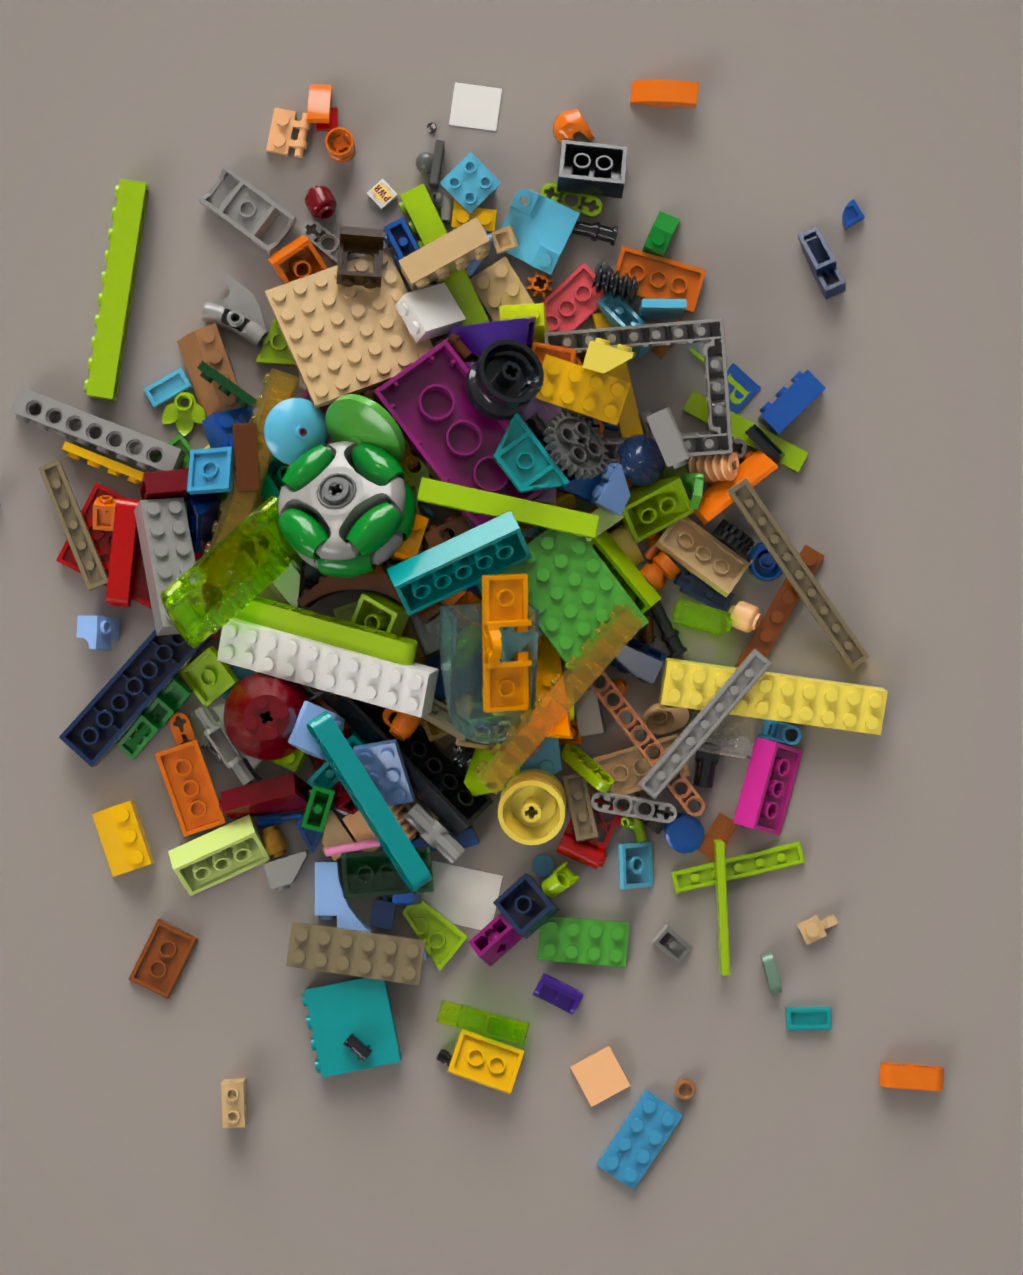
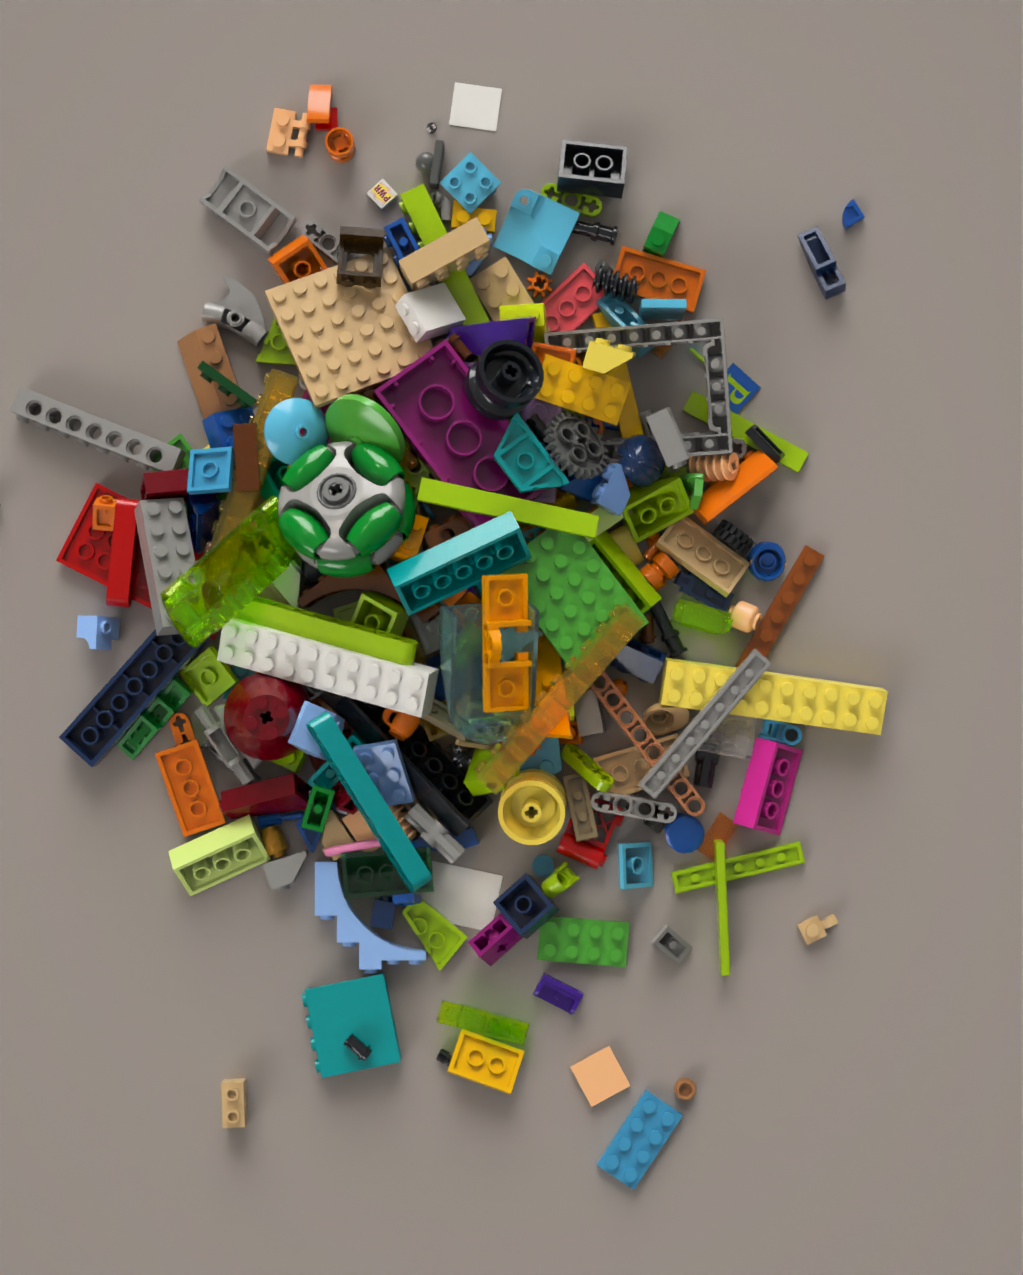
dark tan plate [38,460,108,591] -> none
yellow plate [62,441,144,486] -> none
lime brick [84,179,150,402] -> none
yellow slope [92,800,156,877] -> none
dark orange tile [128,919,198,999] -> none
medium azure tile [143,367,193,409] -> none
lime plate [162,392,206,436] -> none
dark tan plate [286,921,426,986] -> none
dark red head [305,186,337,219] -> none
tan tile [491,225,519,254] -> none
orange helmet [553,109,595,144] -> none
lime arm [621,816,647,843] -> none
orange slope [630,80,699,109] -> none
dark tan plate [726,478,869,670] -> none
blue brick [758,369,826,436] -> none
sand green beam [760,952,782,995] -> none
teal tile [785,1006,831,1030] -> none
orange beam [879,1062,945,1091] -> none

